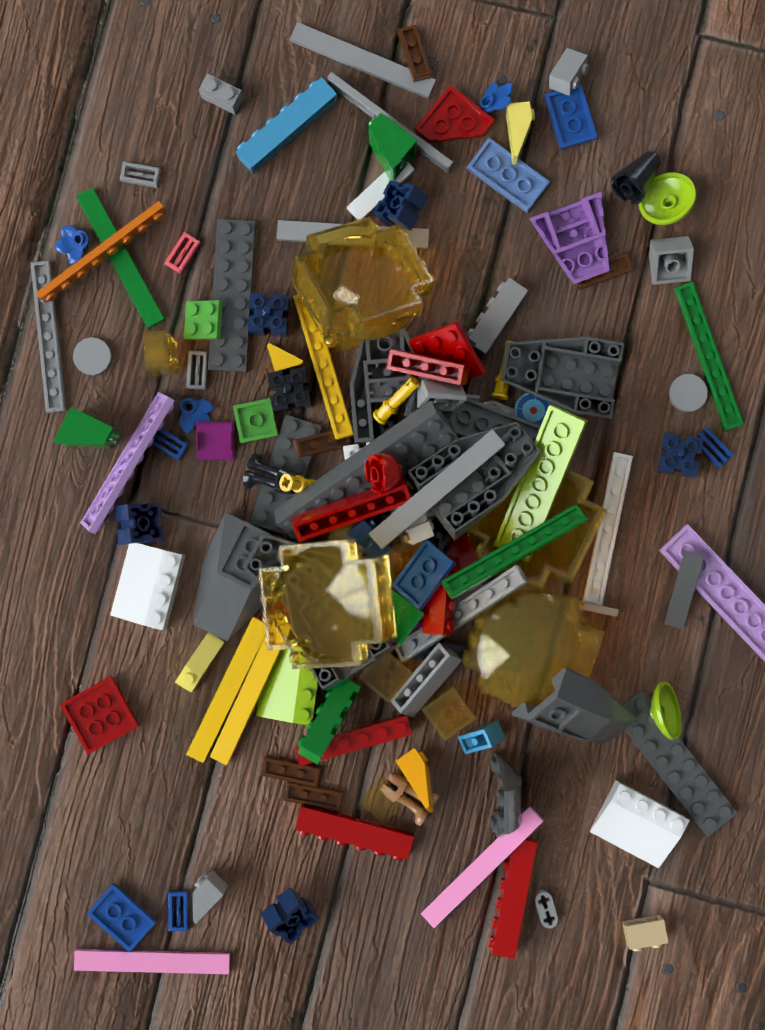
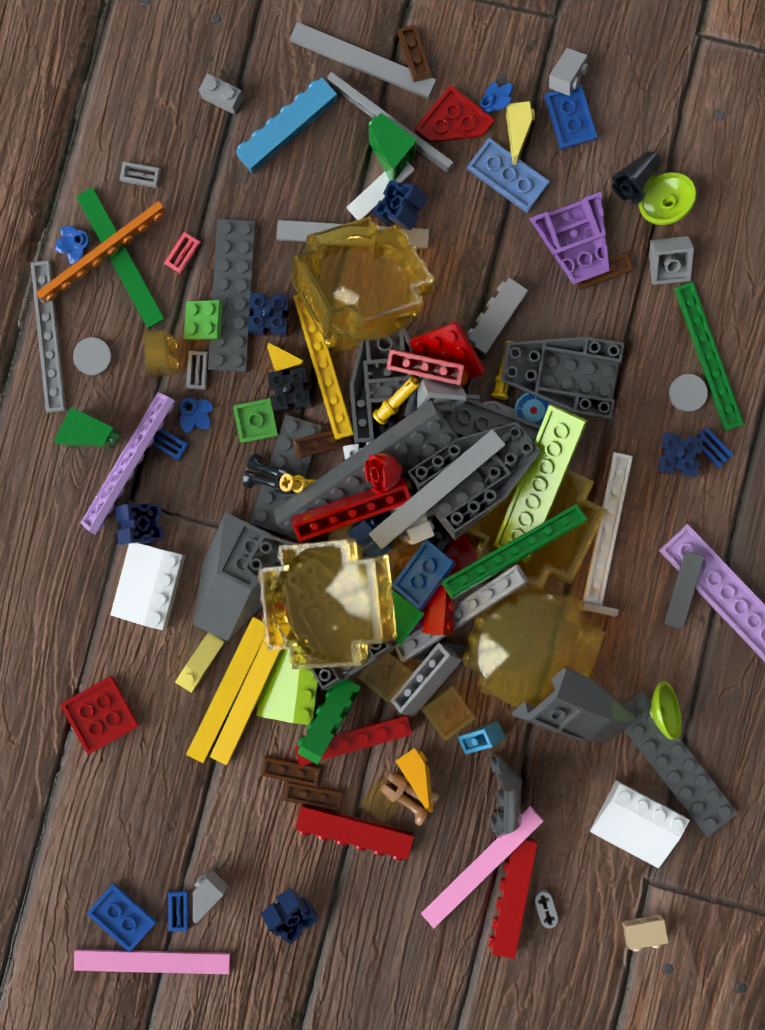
magenta piece [196,422,235,460] -> none

